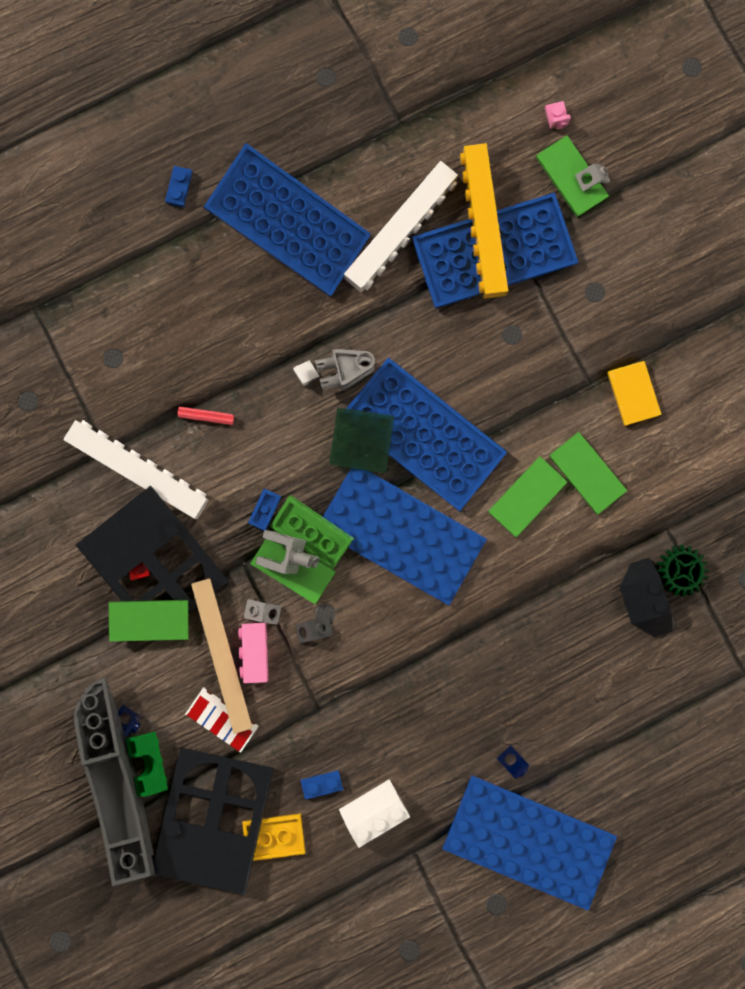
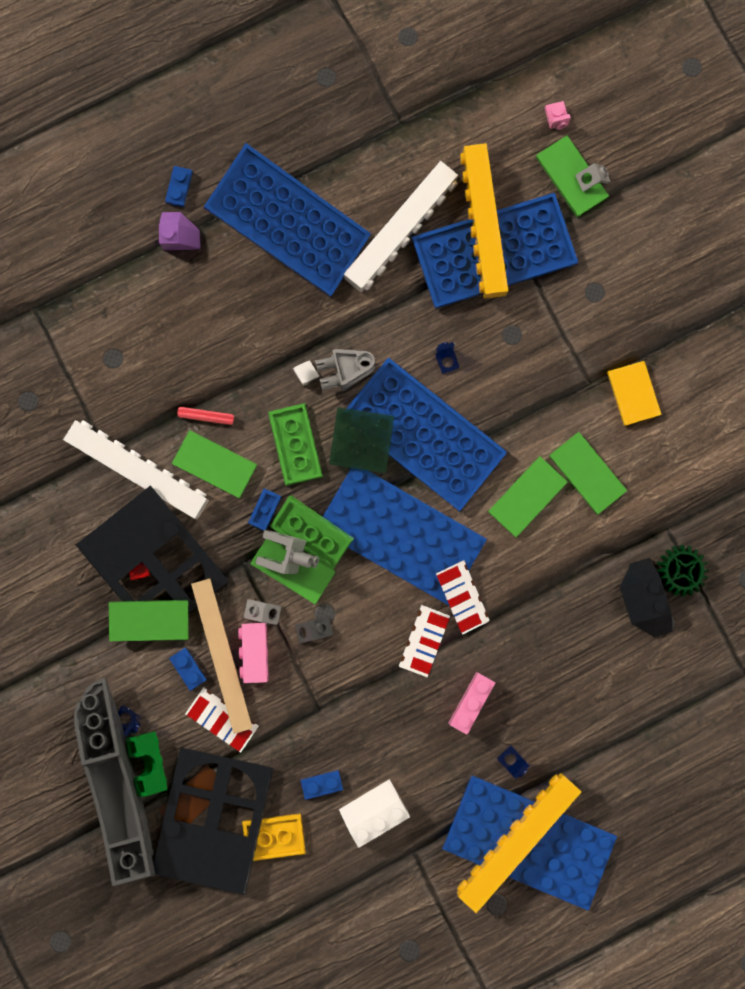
none -> medium lavender slope [159,212,200,250]
none -> reddish brown sticker [159,764,216,823]
none -> blue plate [169,647,207,691]
none -> bright green tile [172,430,257,499]
none -> bright green tile [268,403,323,486]
none -> sticker [399,605,450,677]
none -> clear blue bracket [434,342,460,374]
none -> sticker [436,560,490,635]
none -> bright pink brick [448,672,495,734]
none -> yellow brick [457,773,581,913]

